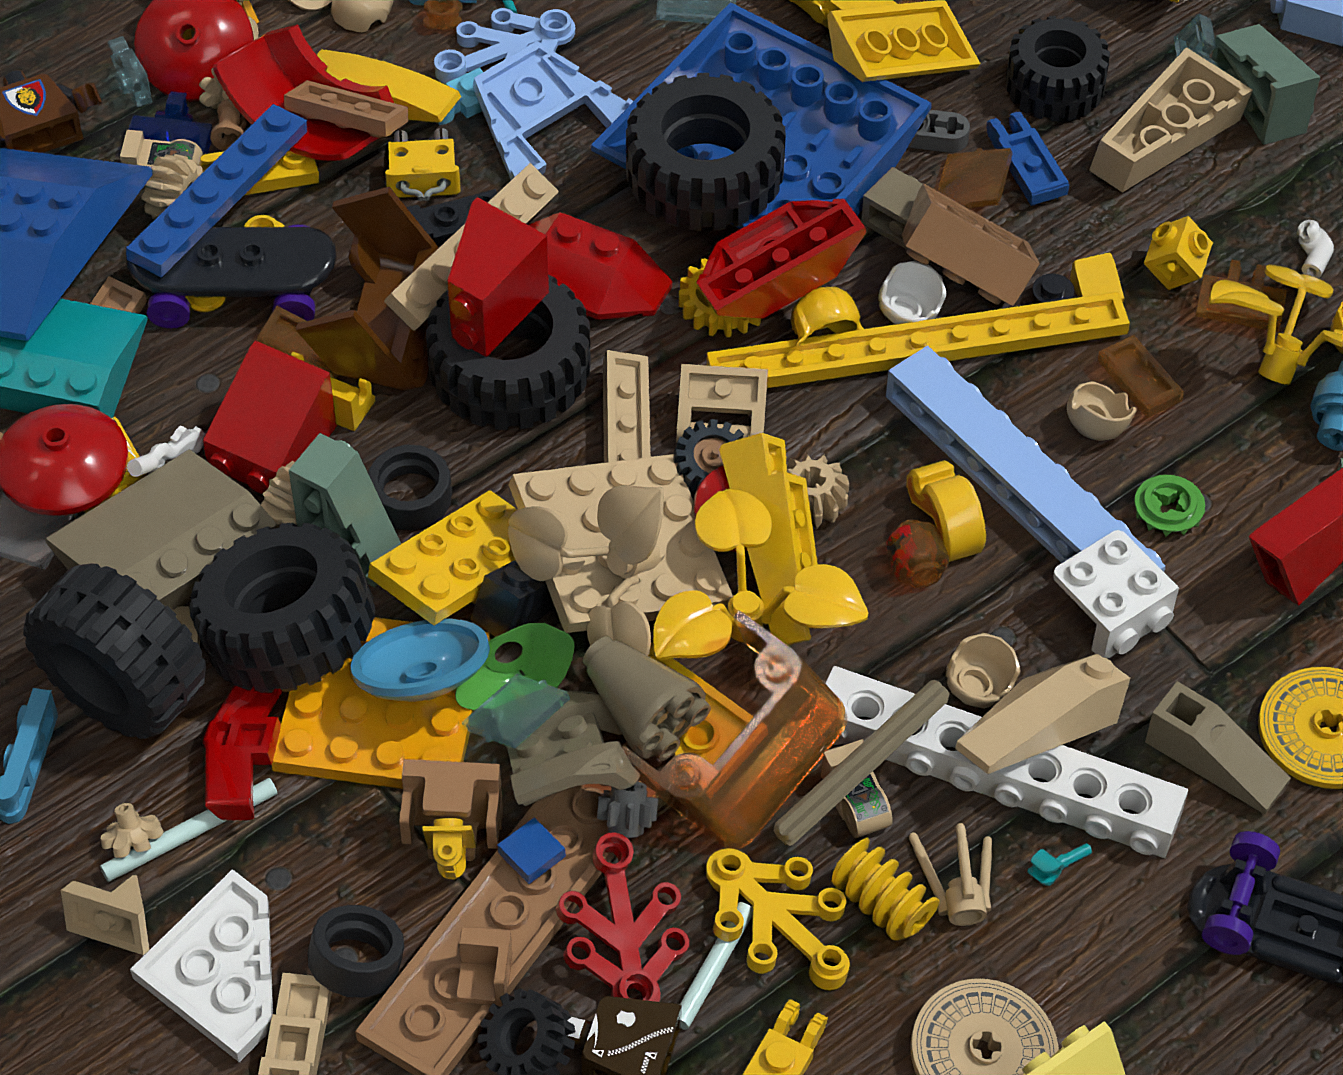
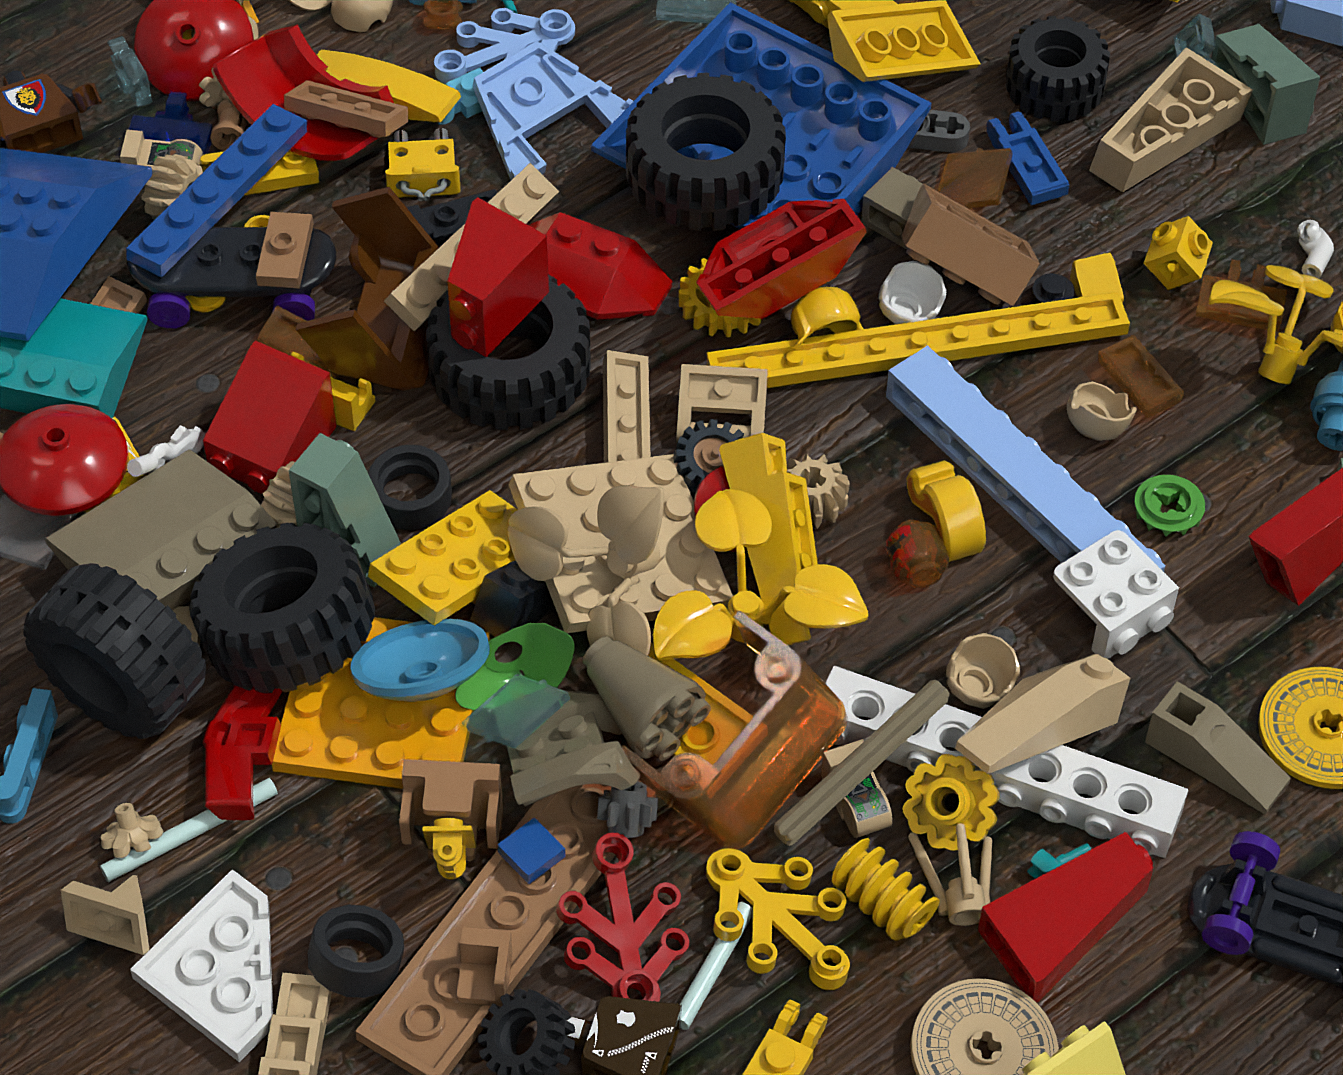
none -> medium nougat plate [256,212,314,288]
none -> yellow plant [902,754,1000,851]
none -> red slope [978,832,1154,1003]

